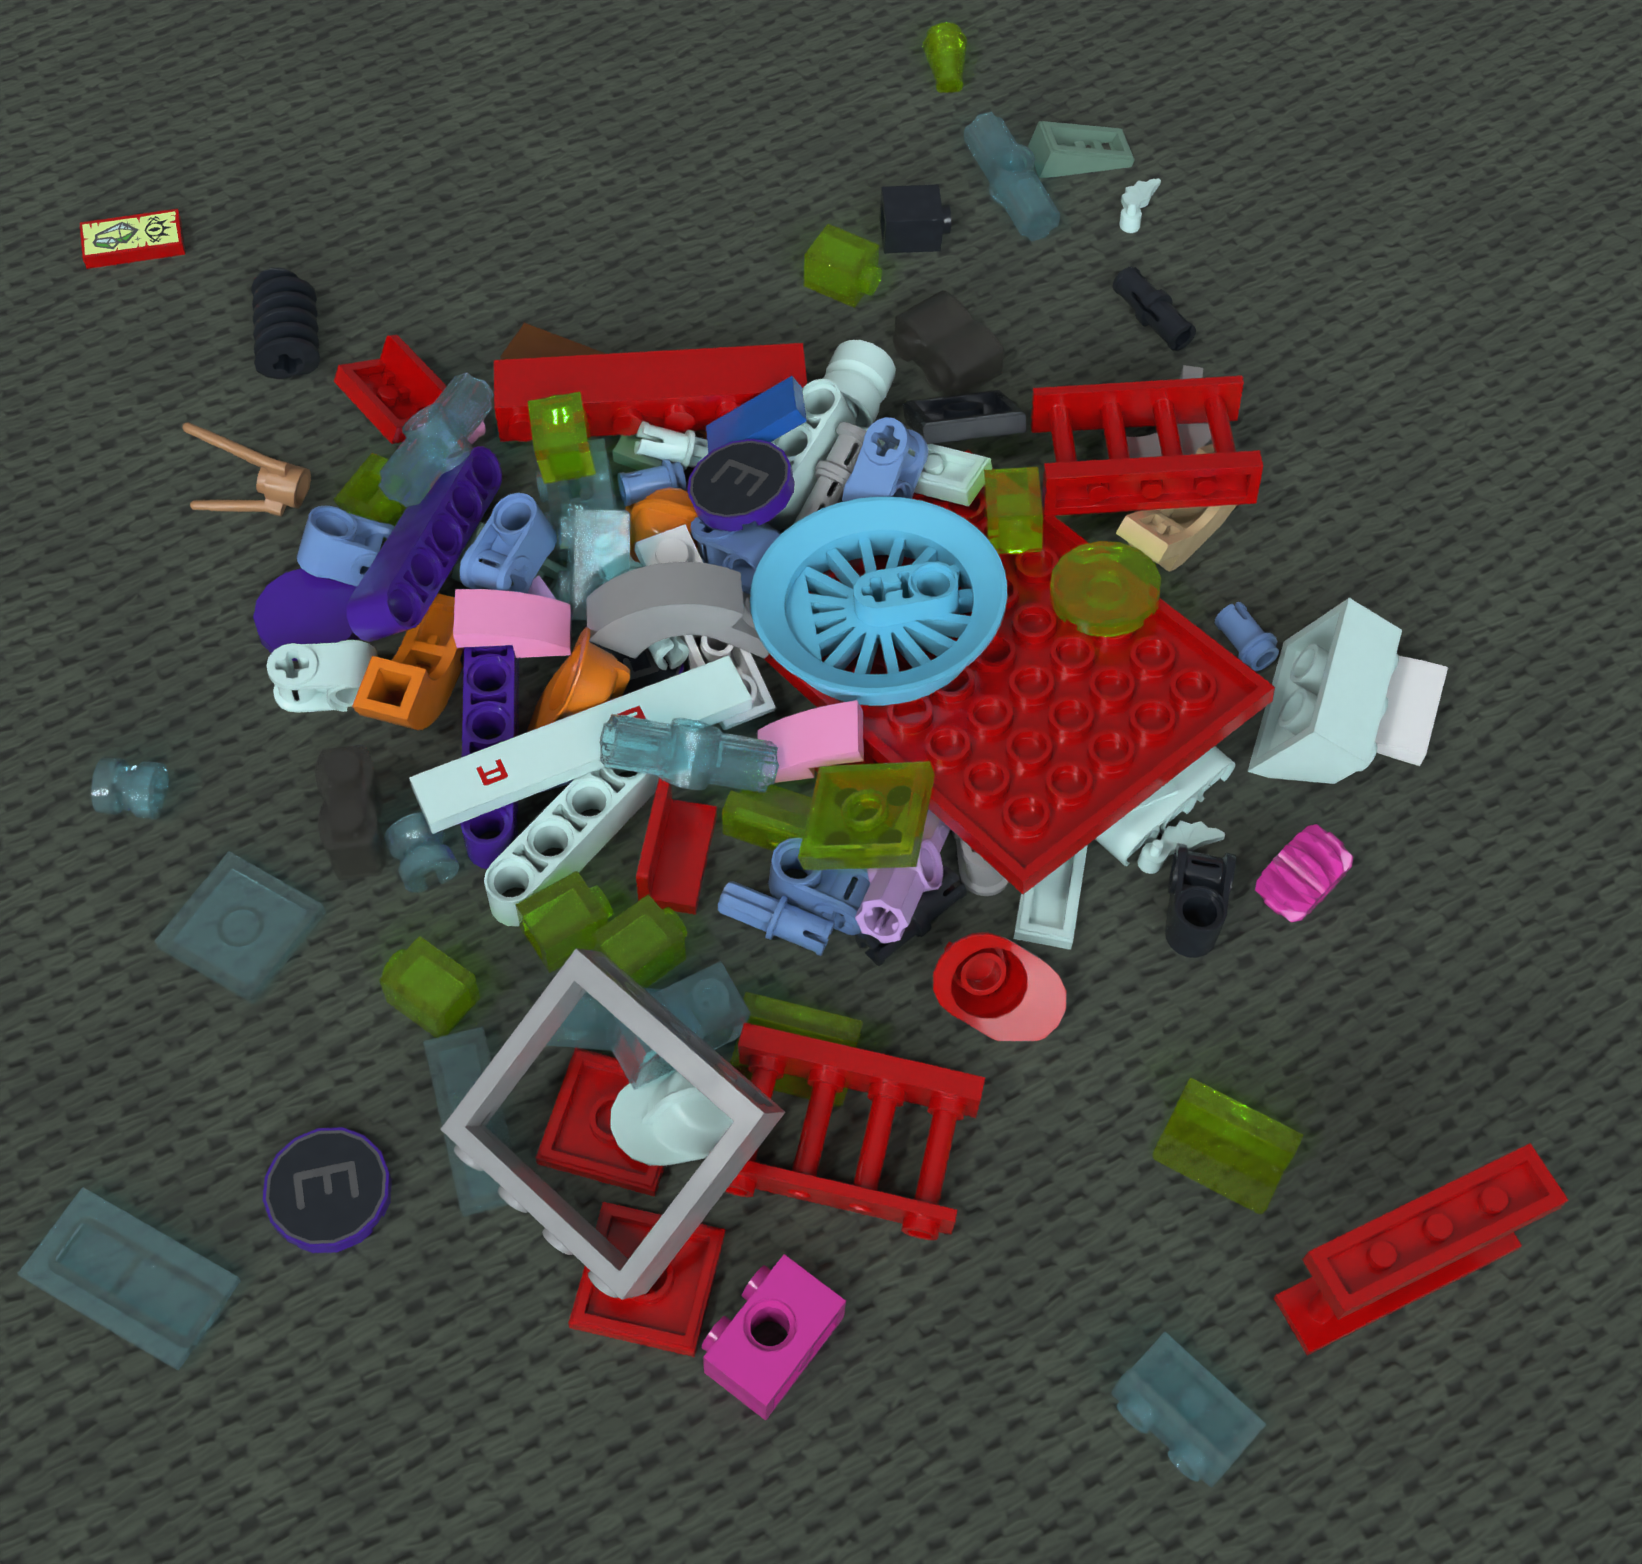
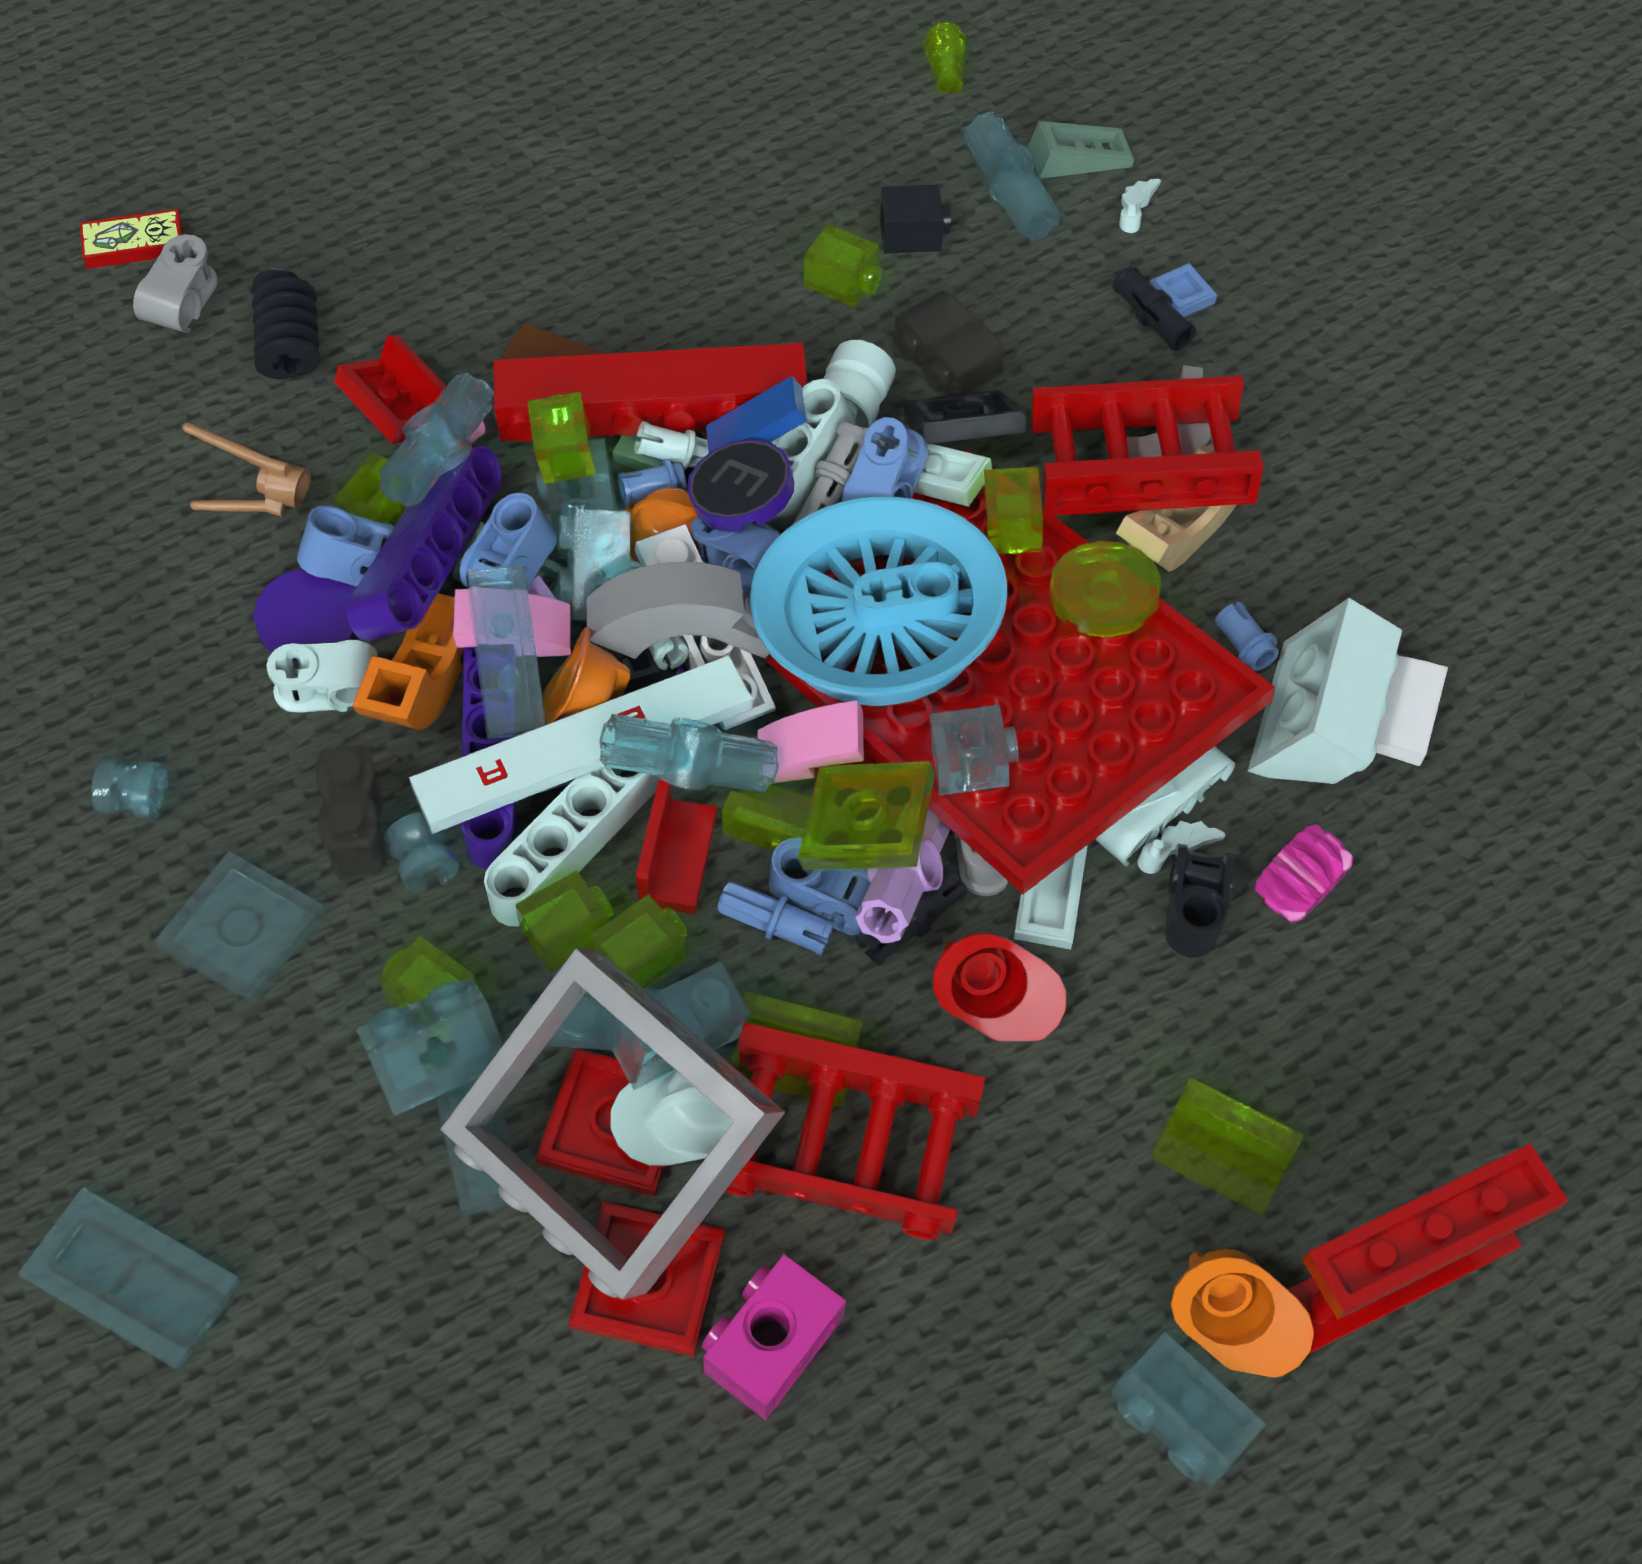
black tile [263,1127,392,1253] -> none
none -> light grey piece [133,234,218,333]
none -> clear light blue brick [356,978,503,1116]
none -> clear light blue tile [466,566,546,739]
none -> clear light blue brick [929,705,1019,795]
none -> medium blue tile [1150,263,1217,317]
none -> orange piece [1170,1249,1314,1378]

